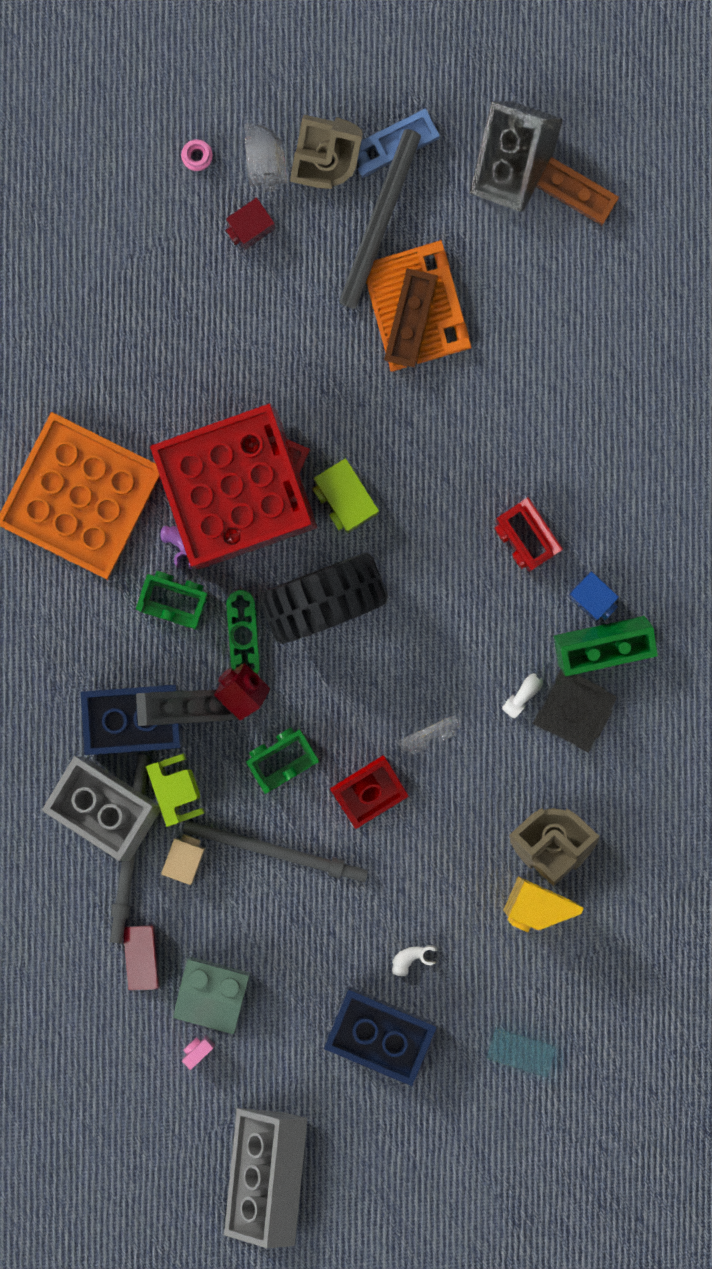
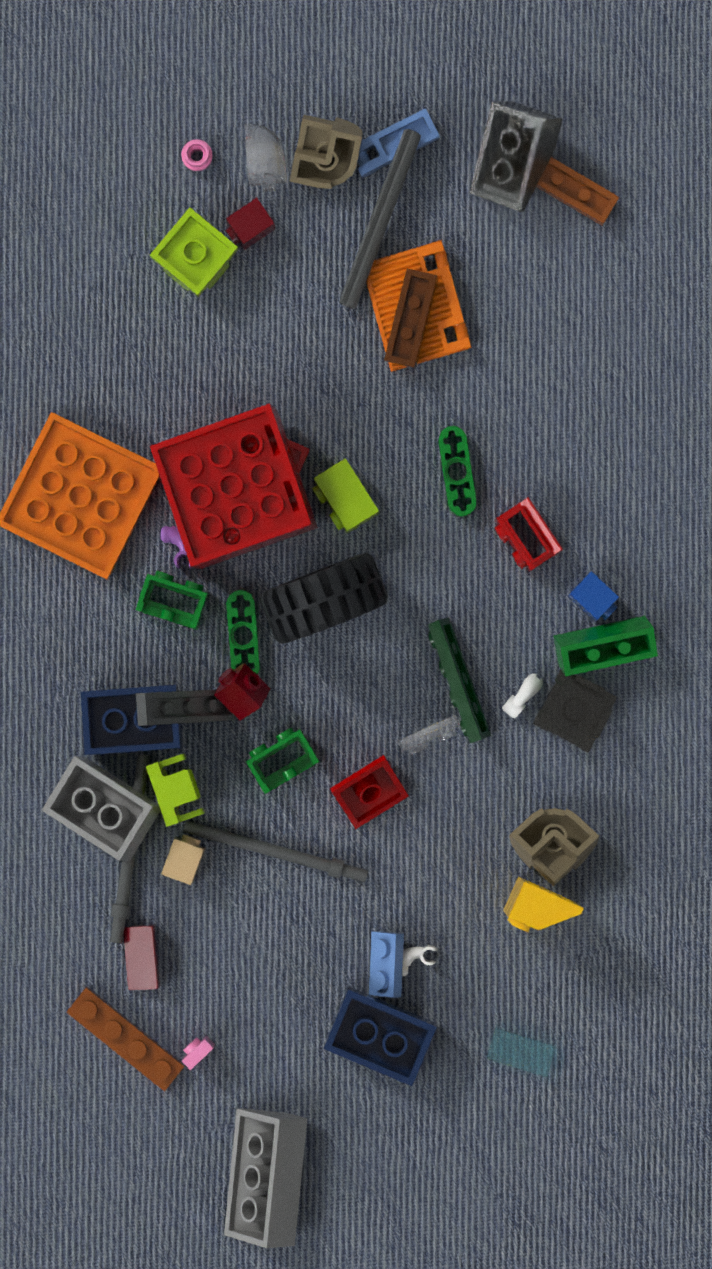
sand green slope [173,956,250,1034] -> none
none -> dark orange plate [66,987,185,1092]
none -> lime panel [149,207,239,297]
none -> medium blue plate [369,931,404,998]
none -> dark green plate [428,618,491,743]
none -> green beam [438,426,476,517]

